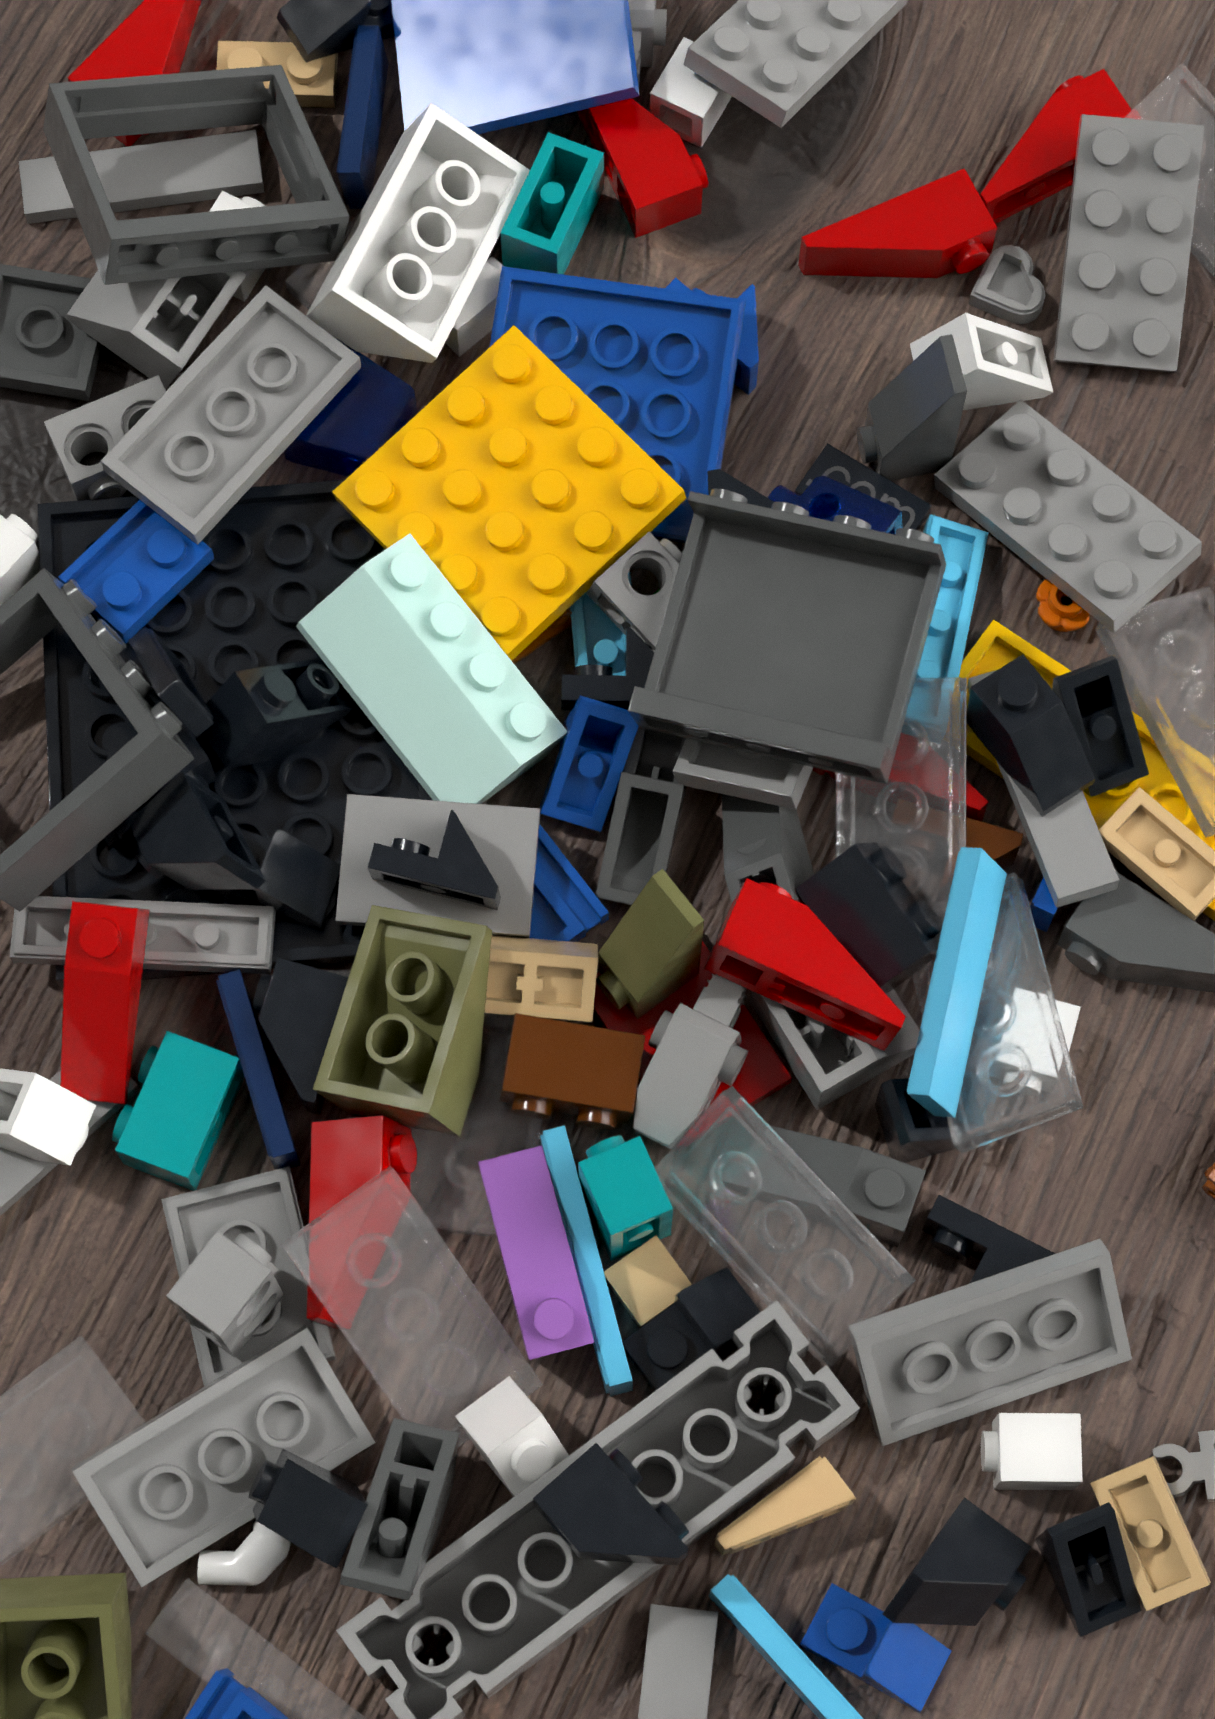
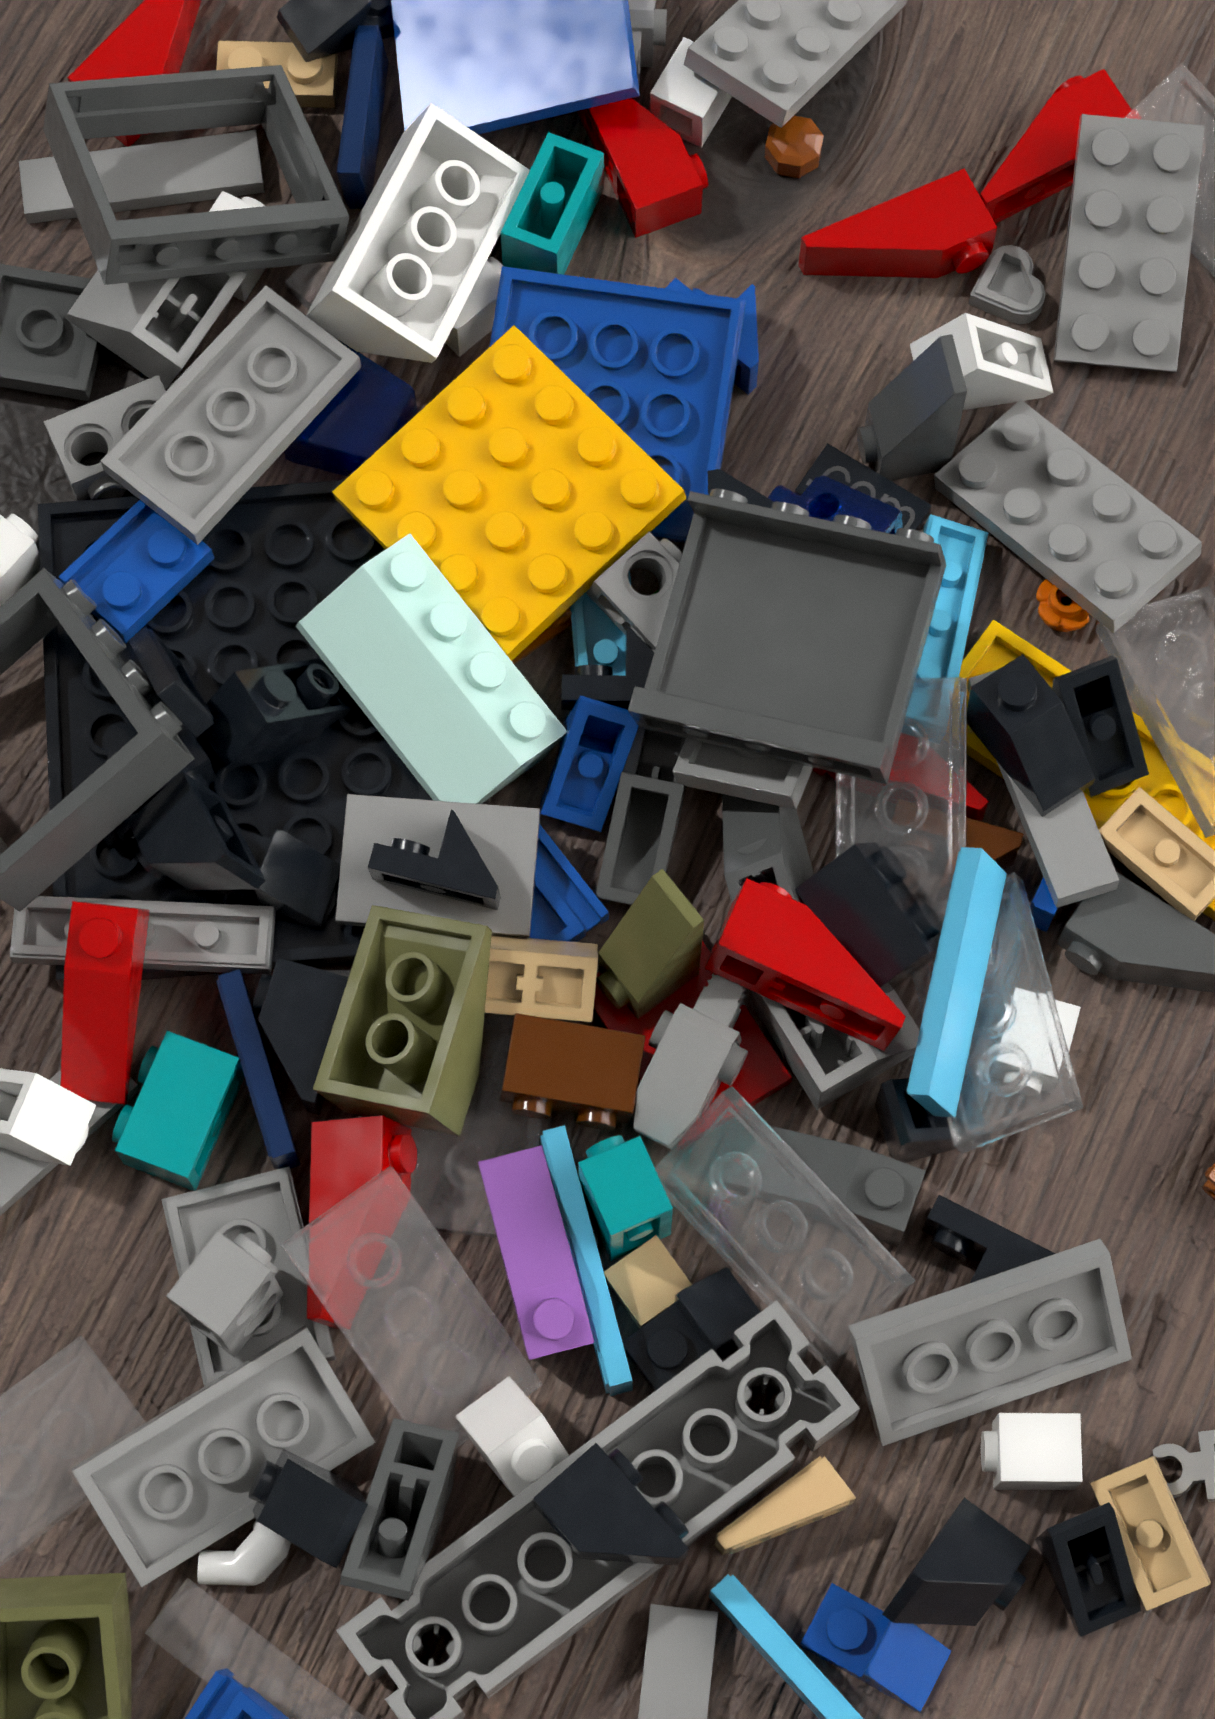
none -> dark orange tile [765,115,824,178]

